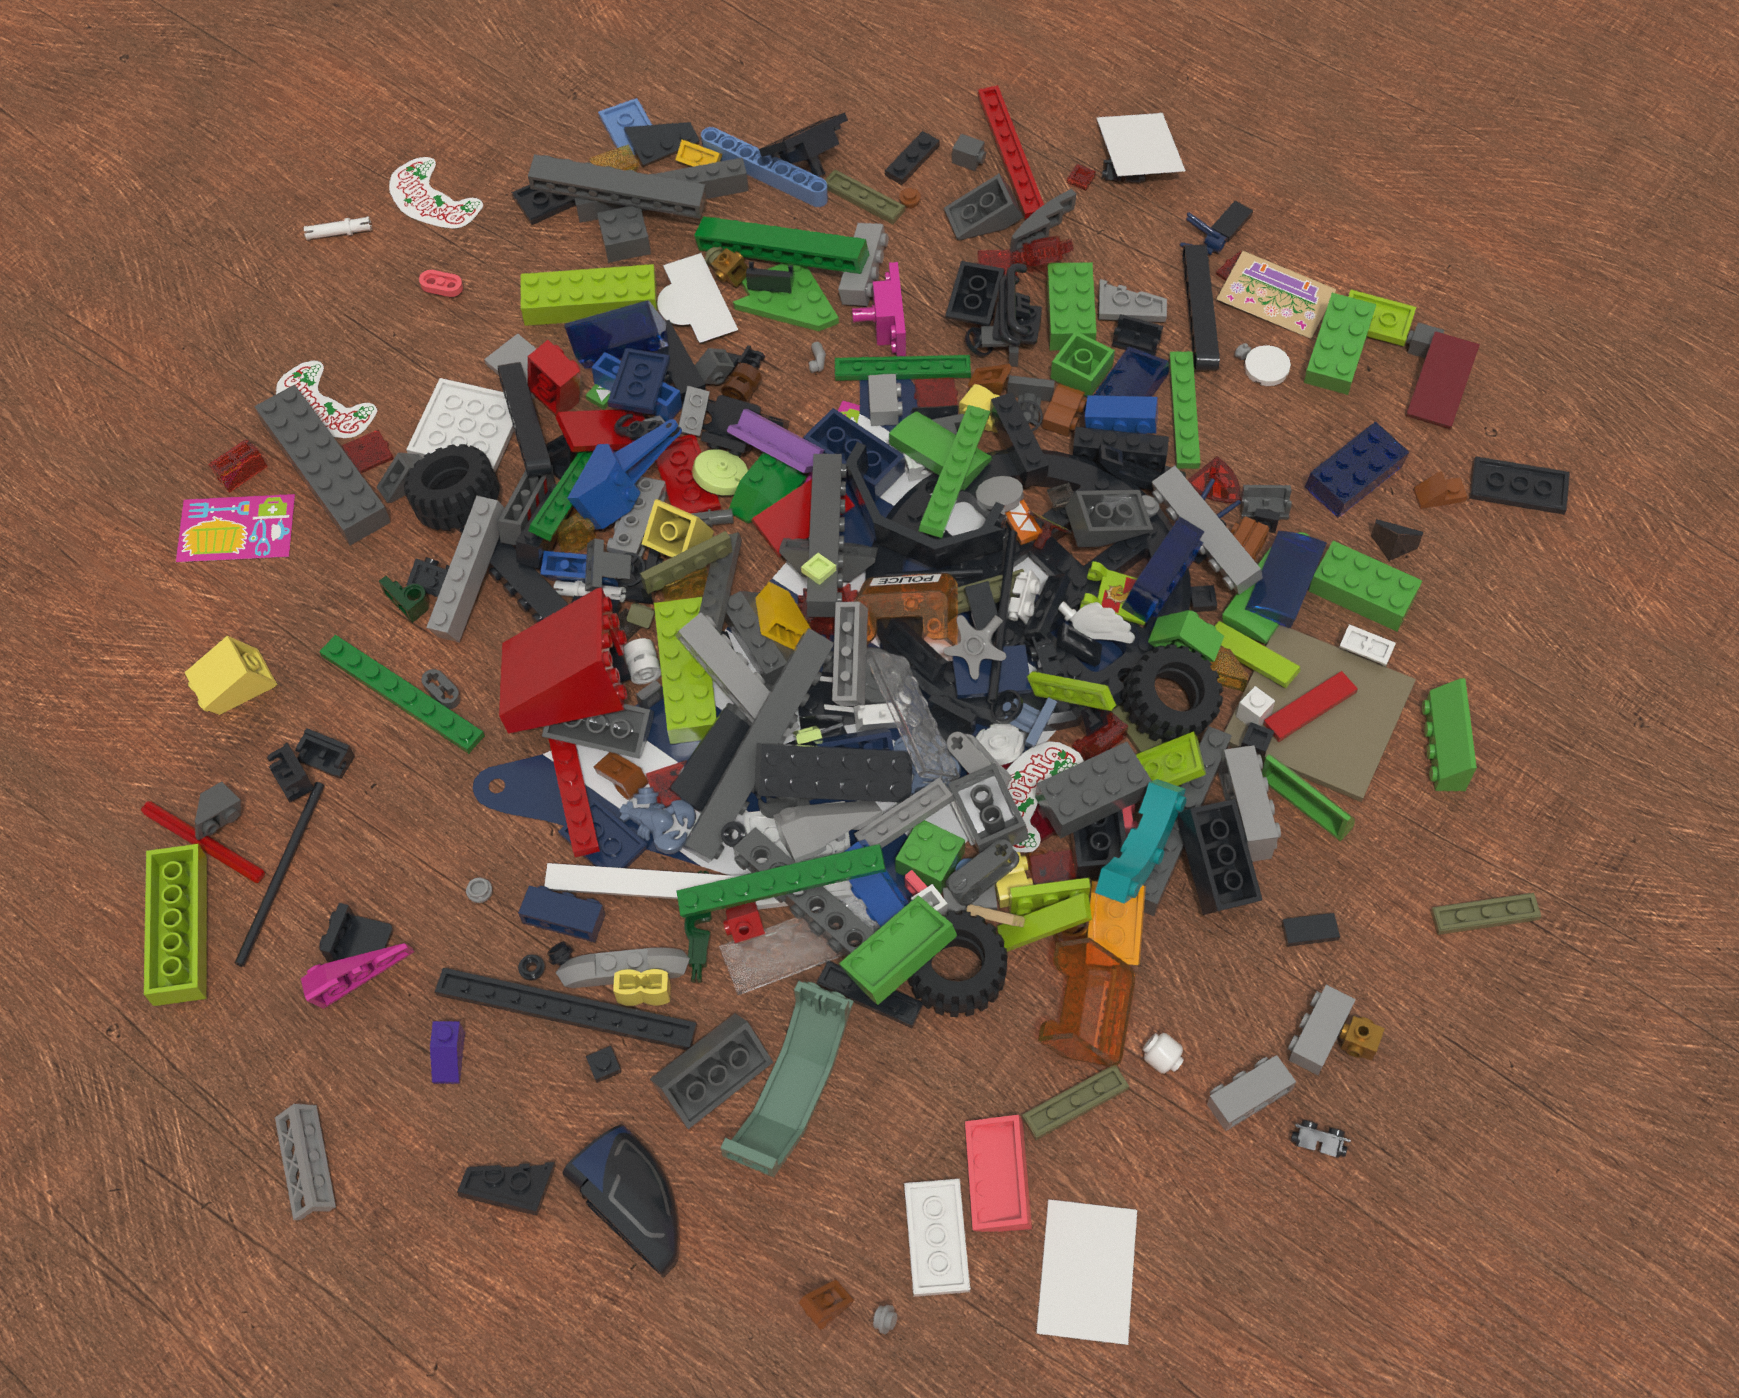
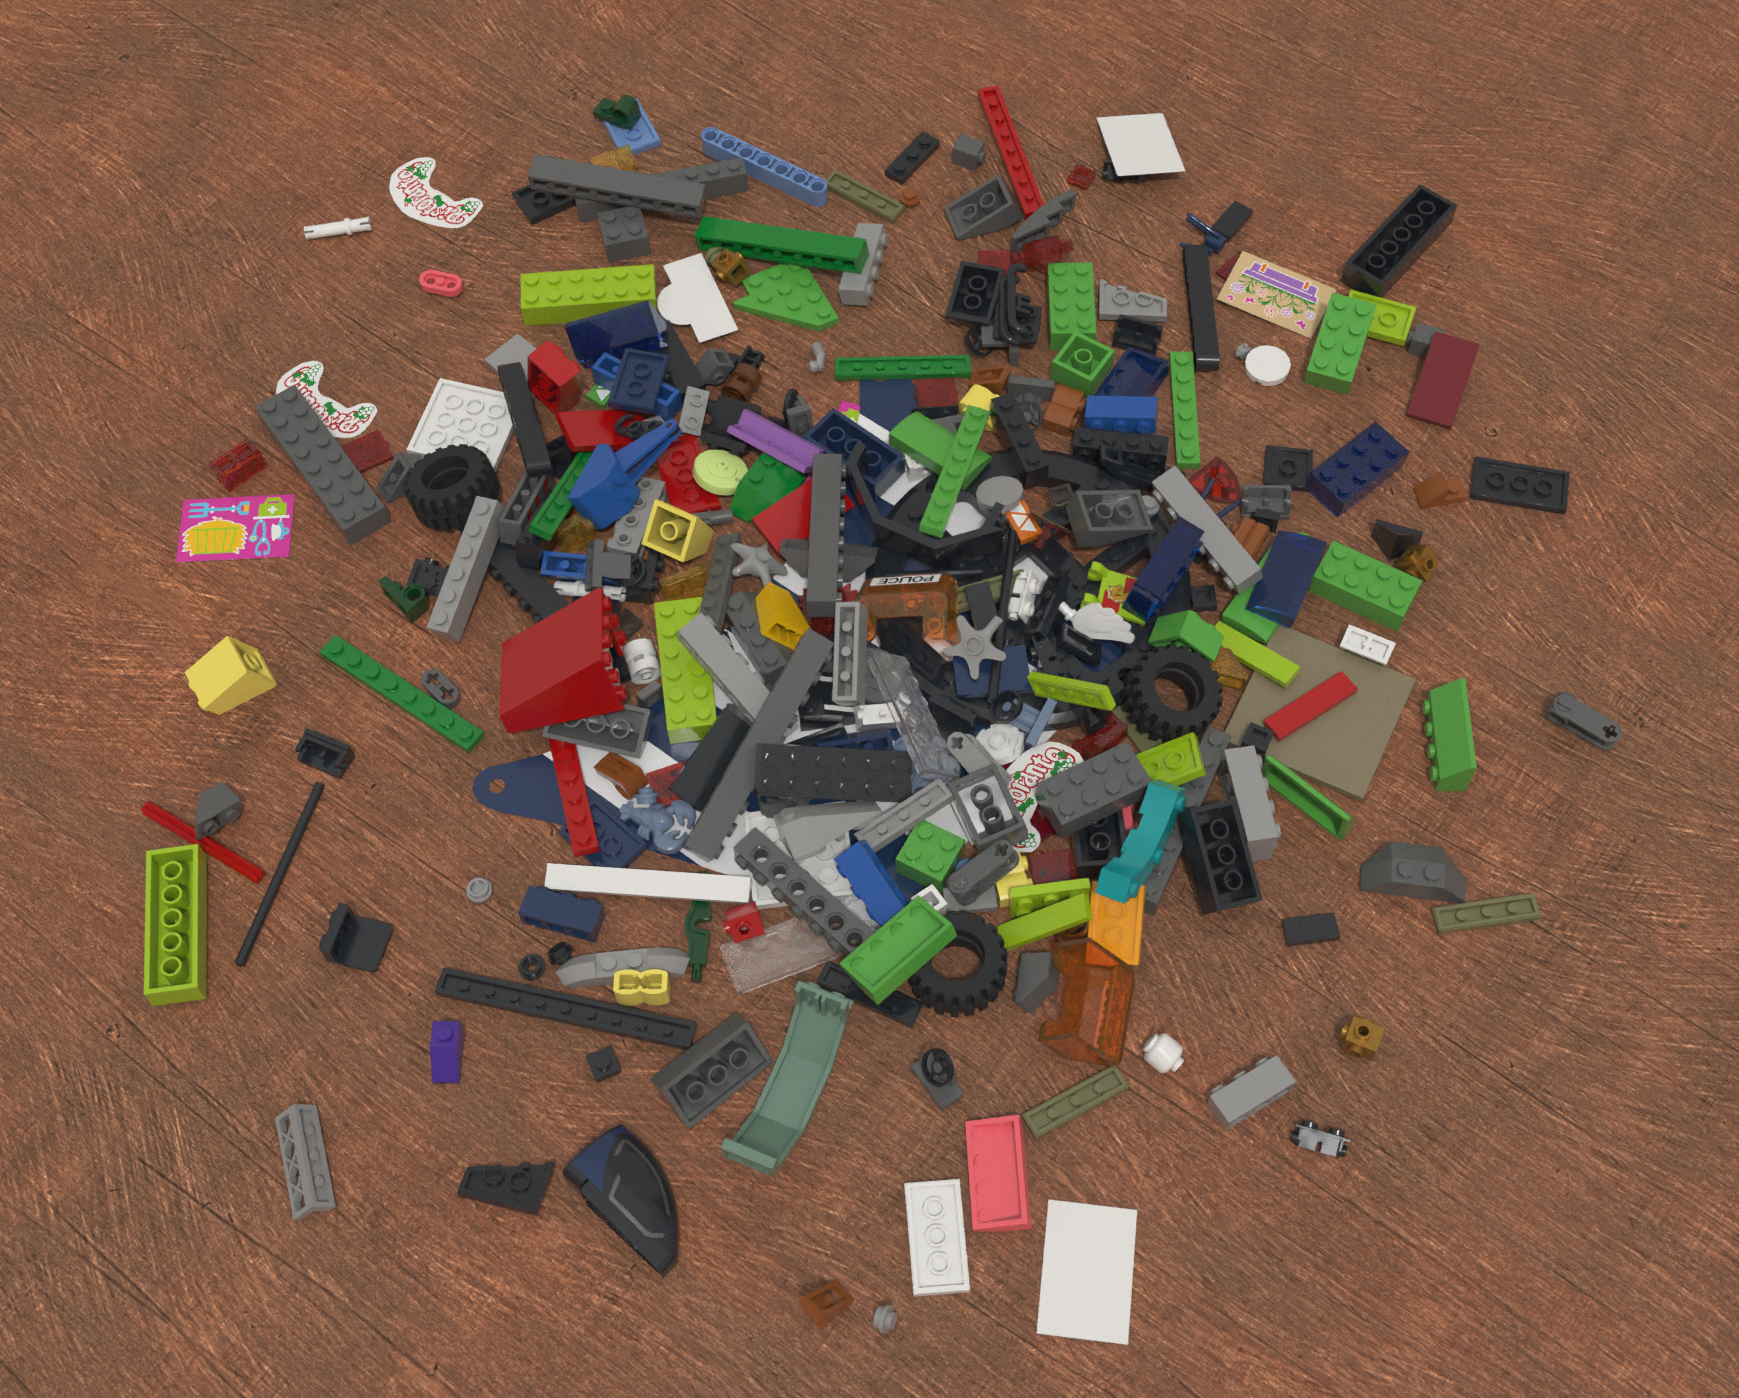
black hinge [267,743,314,803] -> none
dark pink wedge [301,943,414,1009] -> none
black wing [623,122,700,168] -> none
olive slope [626,602,655,628] -> none
olive plate [640,531,733,594] -> none
yellow plate [676,140,722,167] -> none
green plate [676,844,886,918] -> none
black plate [721,821,747,847] -> none
black hinge [746,261,795,293] -> none
black brick [759,112,848,177] -> none
yellowish green tile [793,726,822,744] -> none
yellowish green tile [801,553,836,585] -> none
dark pink brick [852,262,906,356] -> none
light grey brick [868,374,903,426] -> none
coral tile [905,870,927,896] -> none
tan tile [967,904,1025,927] -> none
white brick [1236,686,1275,726] -> none
light grey brick [1288,985,1356,1075] -> none
none -> dark green plate [593,94,641,130]
none -> light grey animal [731,543,788,587]
none -> dark grey piece [783,388,813,438]
none -> dark grey piece [911,1048,964,1112]
none -> dark grey slope [1014,952,1061,1013]
none -> black tile [1263,445,1313,492]
none -> black brick [1341,184,1457,298]
none -> dark grey wedge [1360,841,1466,903]
none -> pearl gold brick [1396,544,1440,582]
none -> dark grey piece [1545,692,1622,750]

